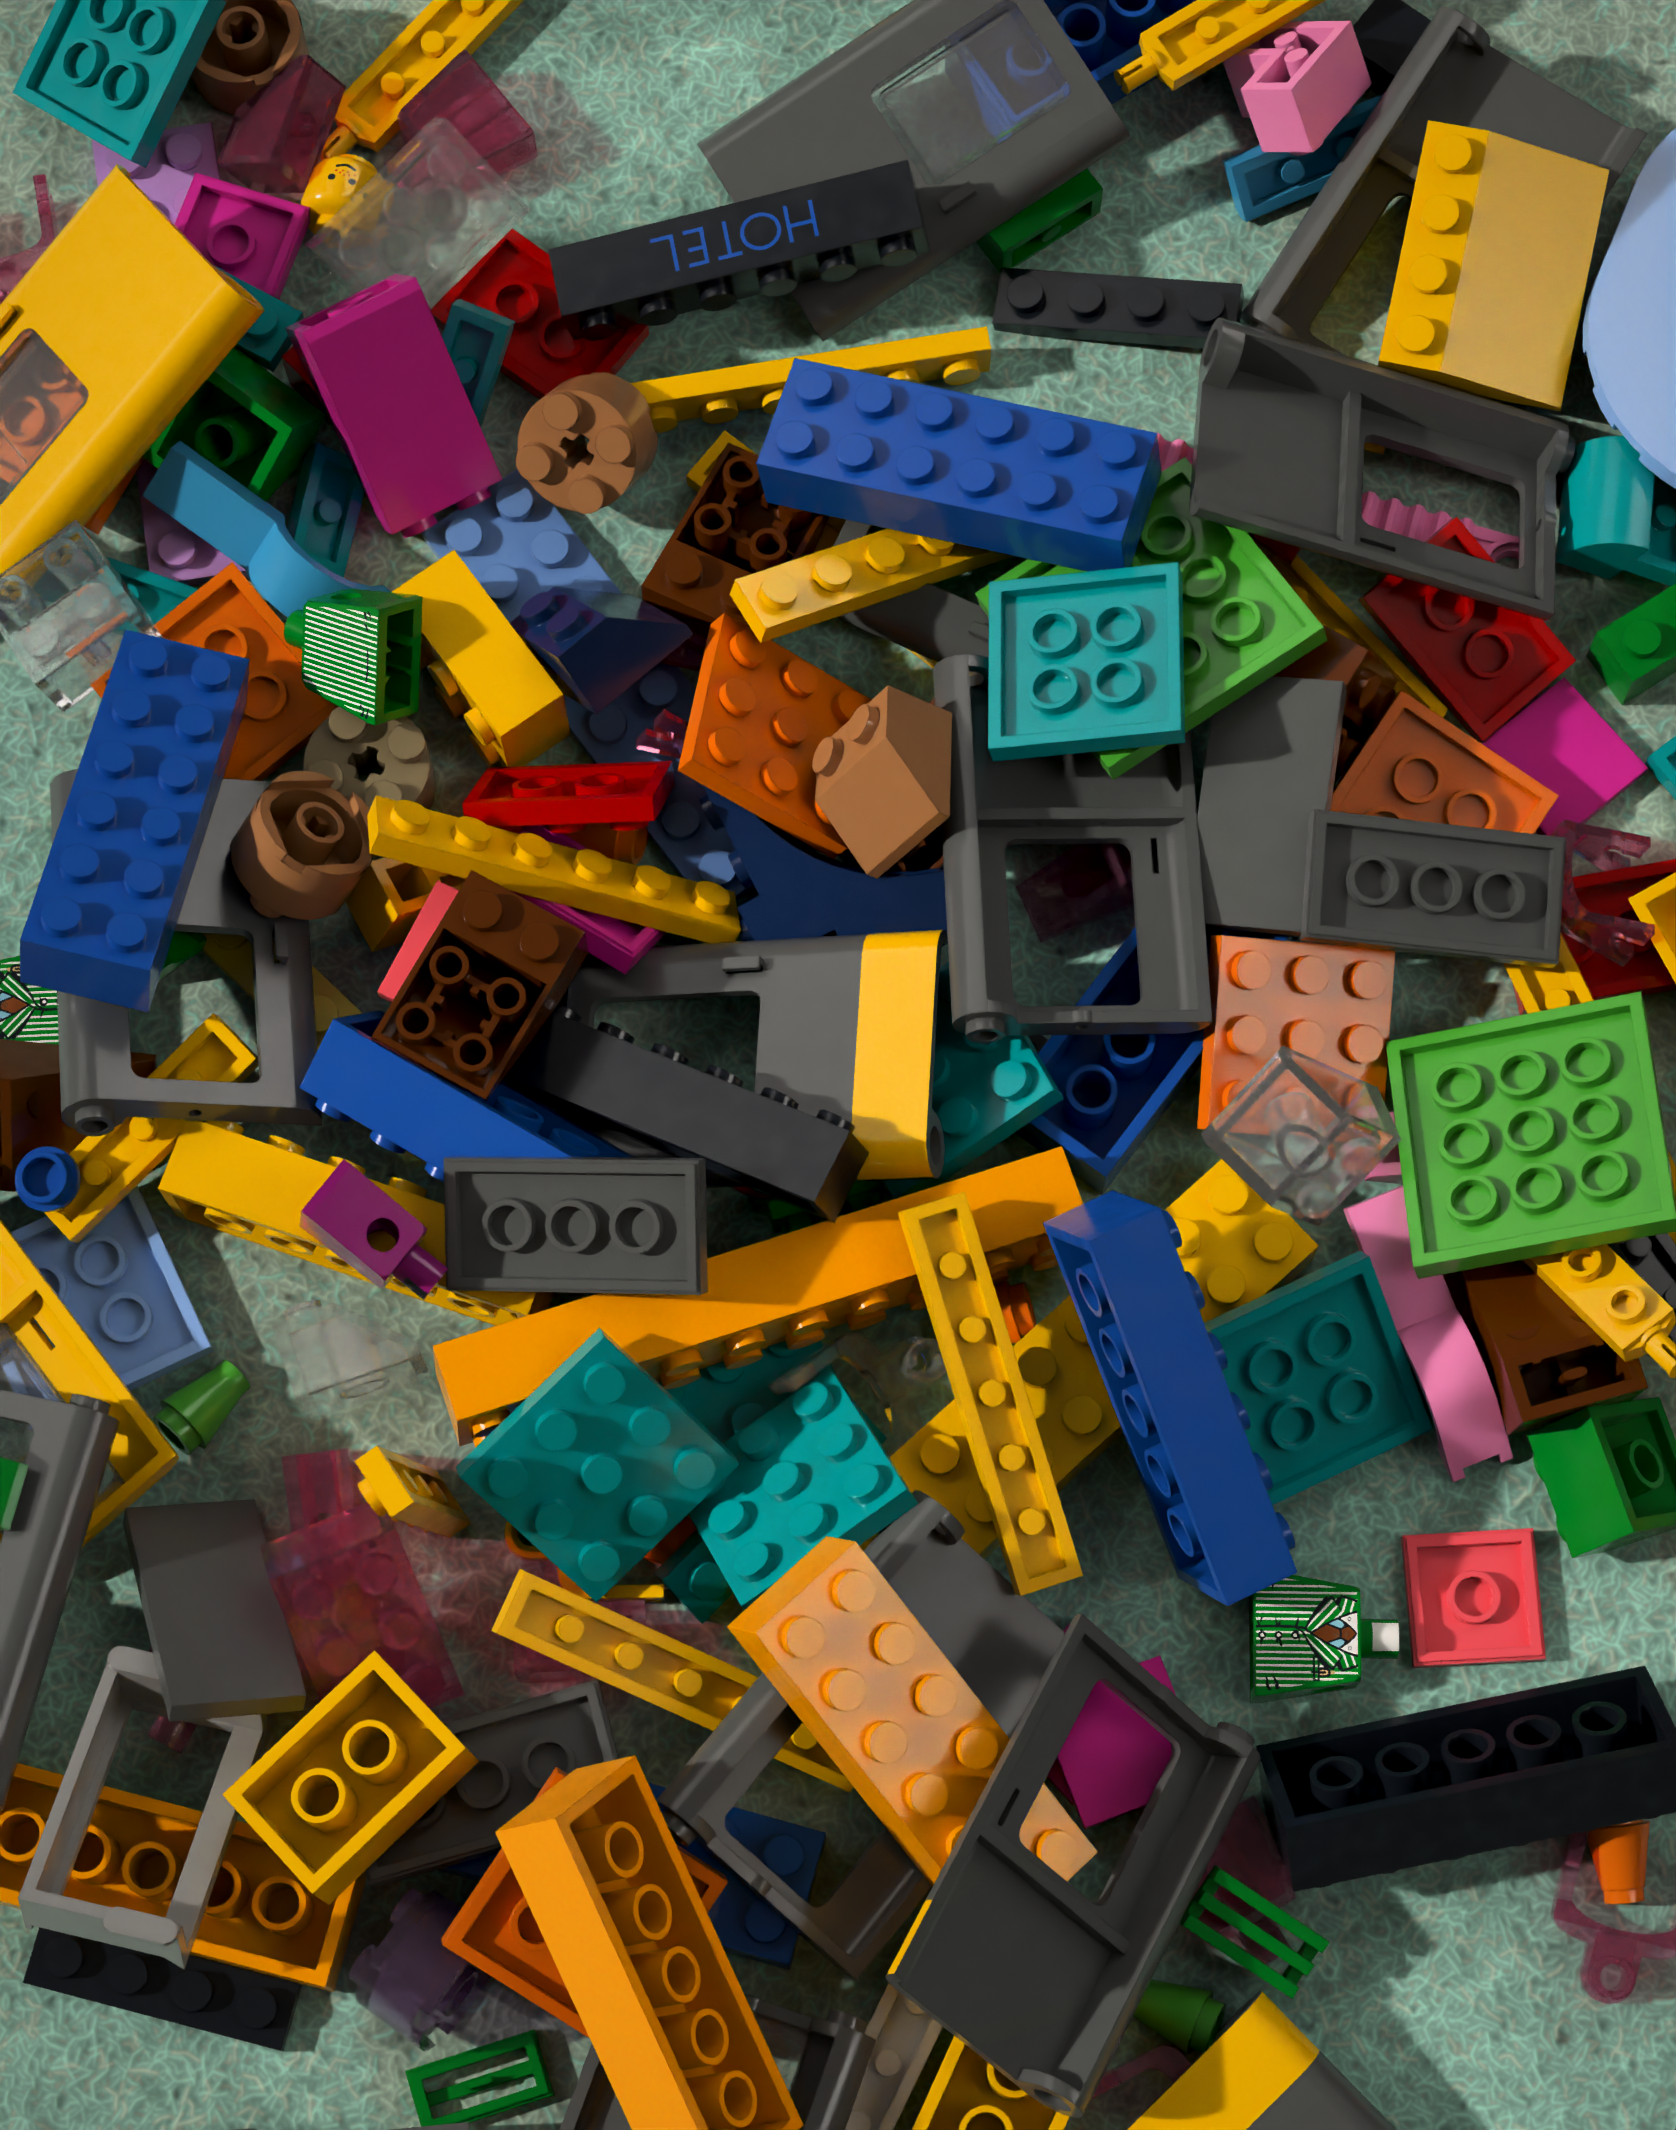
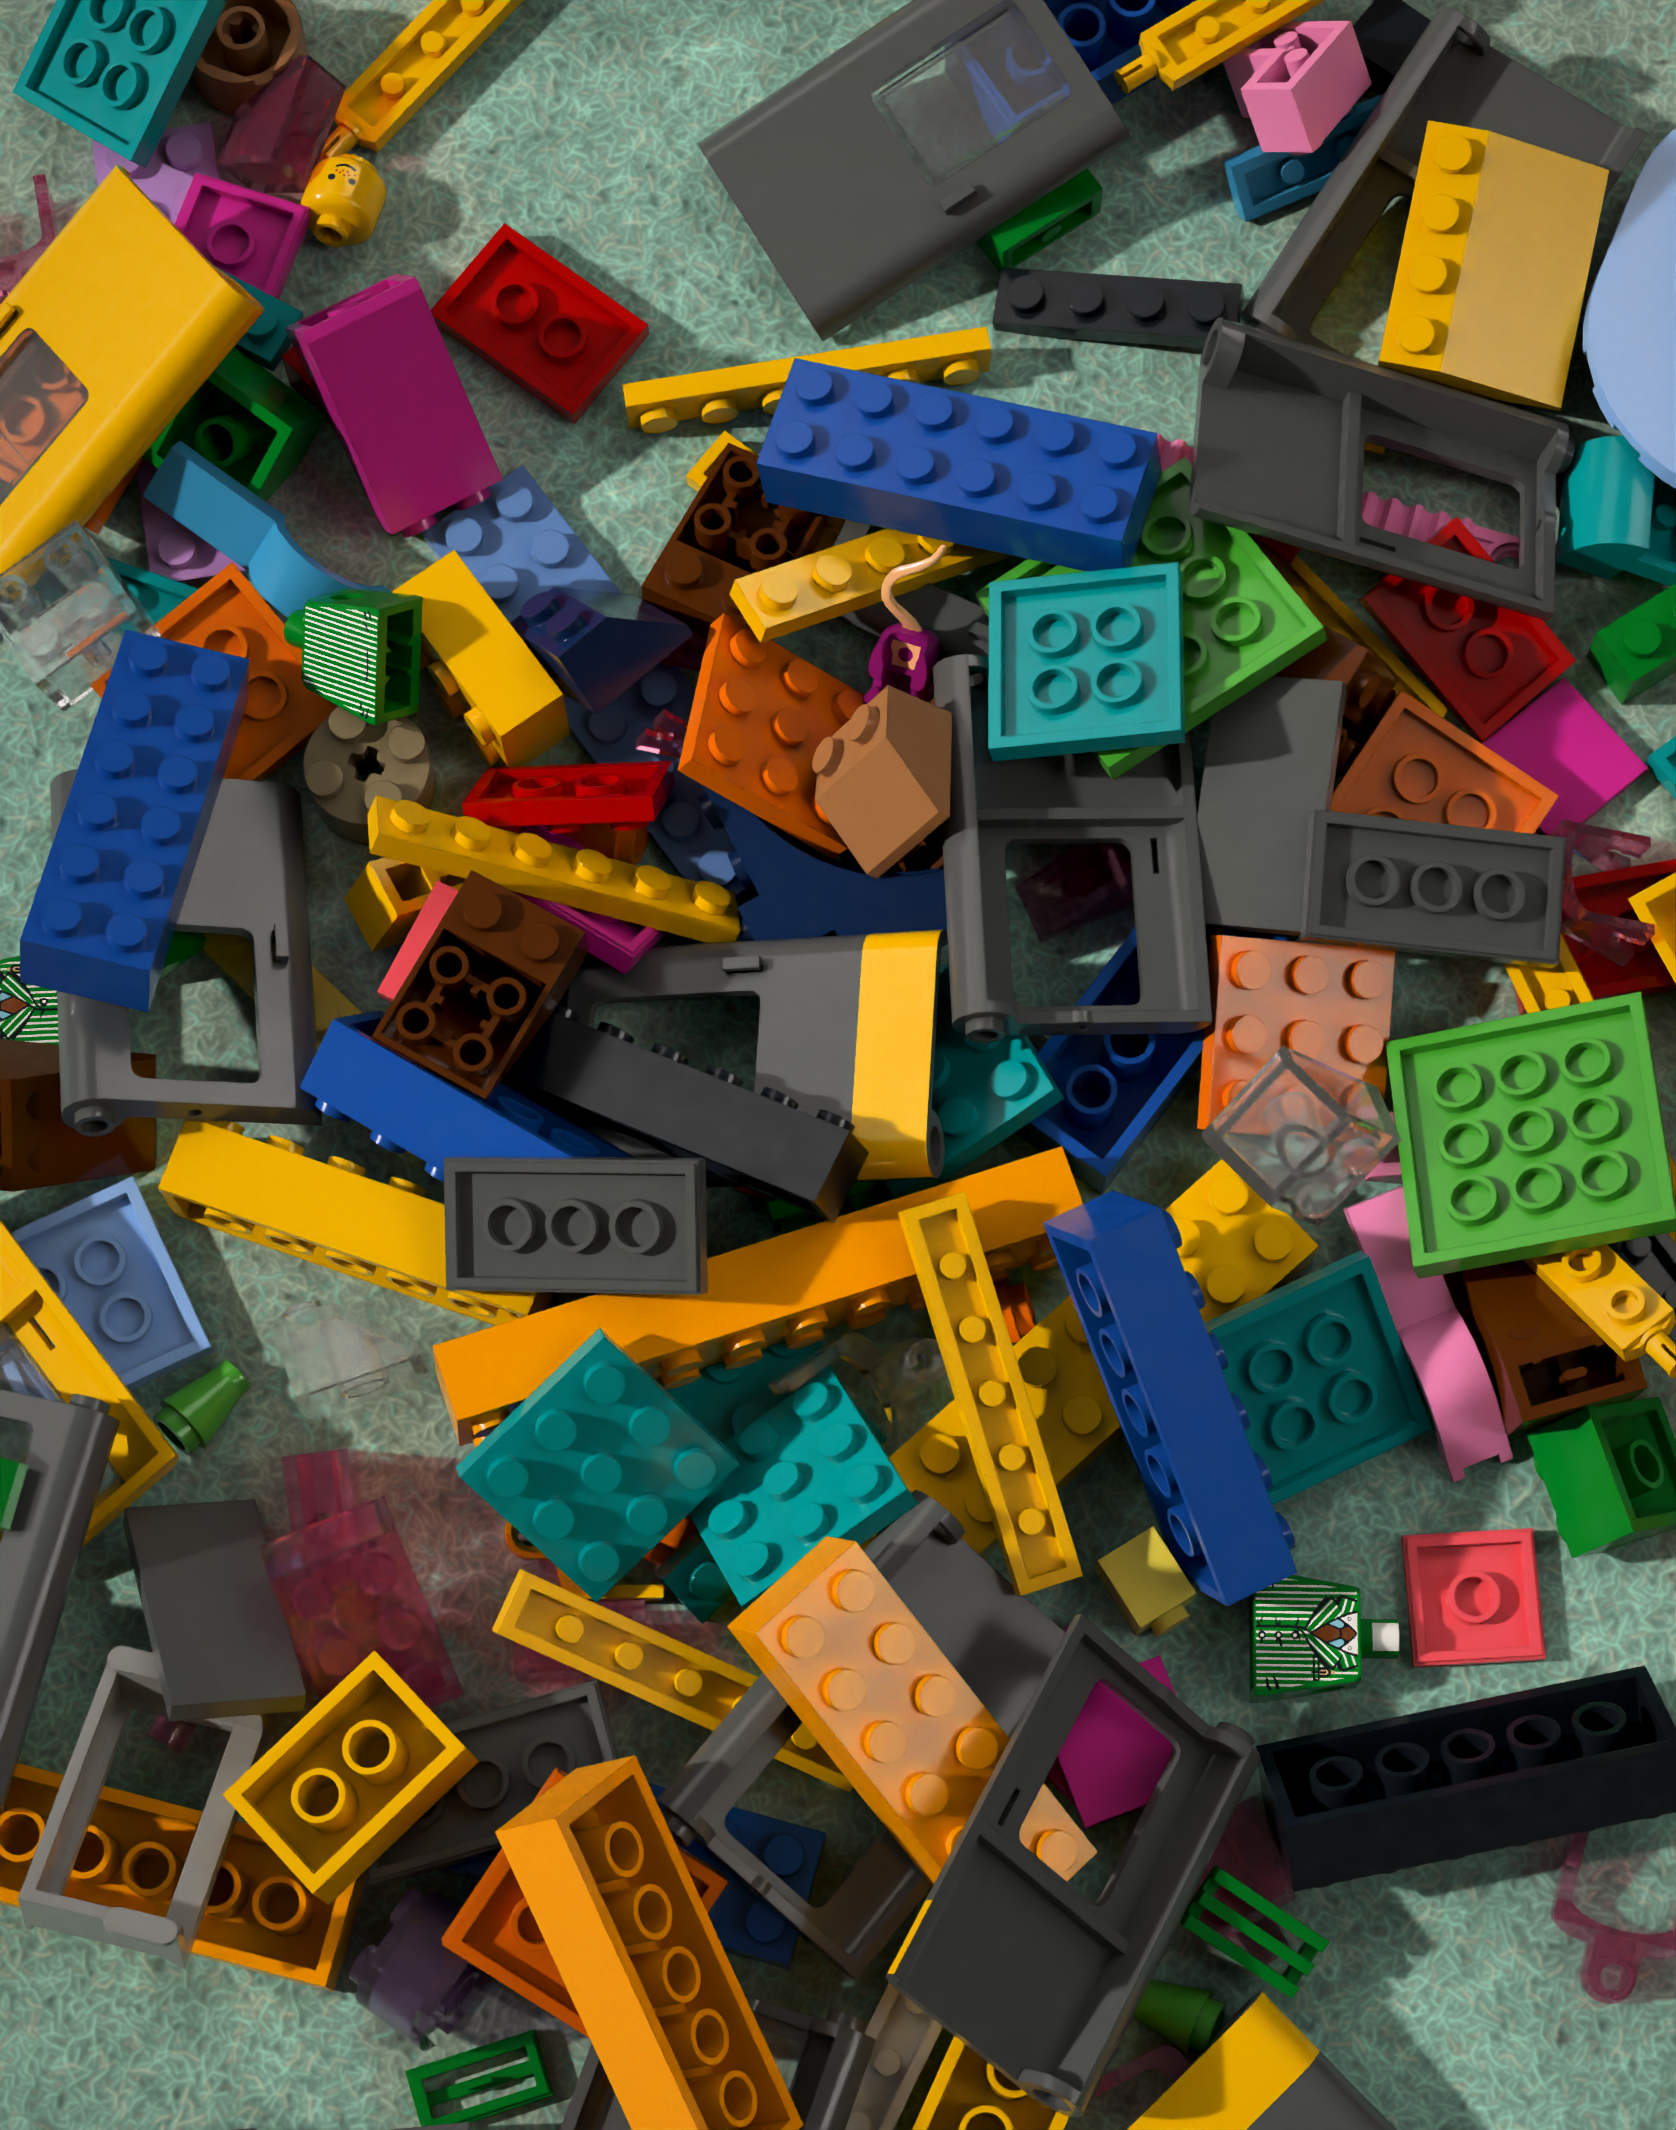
blue plate [15,1146,81,1212] -> none
black plate [23,1927,302,2052] -> none
yellow plate [44,1013,258,1243] -> none
medium nougat brick [230,771,374,920] -> none
teal plate [287,443,364,577] -> none
magenta torso [299,1159,448,1300] -> none
clear brick [304,117,531,309] -> none
yellow plate [354,1446,471,1538] -> none
clear pink torso [384,49,538,199] -> none
teal plate [442,299,516,427] -> none
medium nougat brick [515,372,658,514] -> none
black brick [548,160,931,341] -> none
orange cone [1585,1819,1650,1904] -> none
none -> magenta animal [863,544,946,704]
none -> light yellow brick [1095,1526,1196,1637]

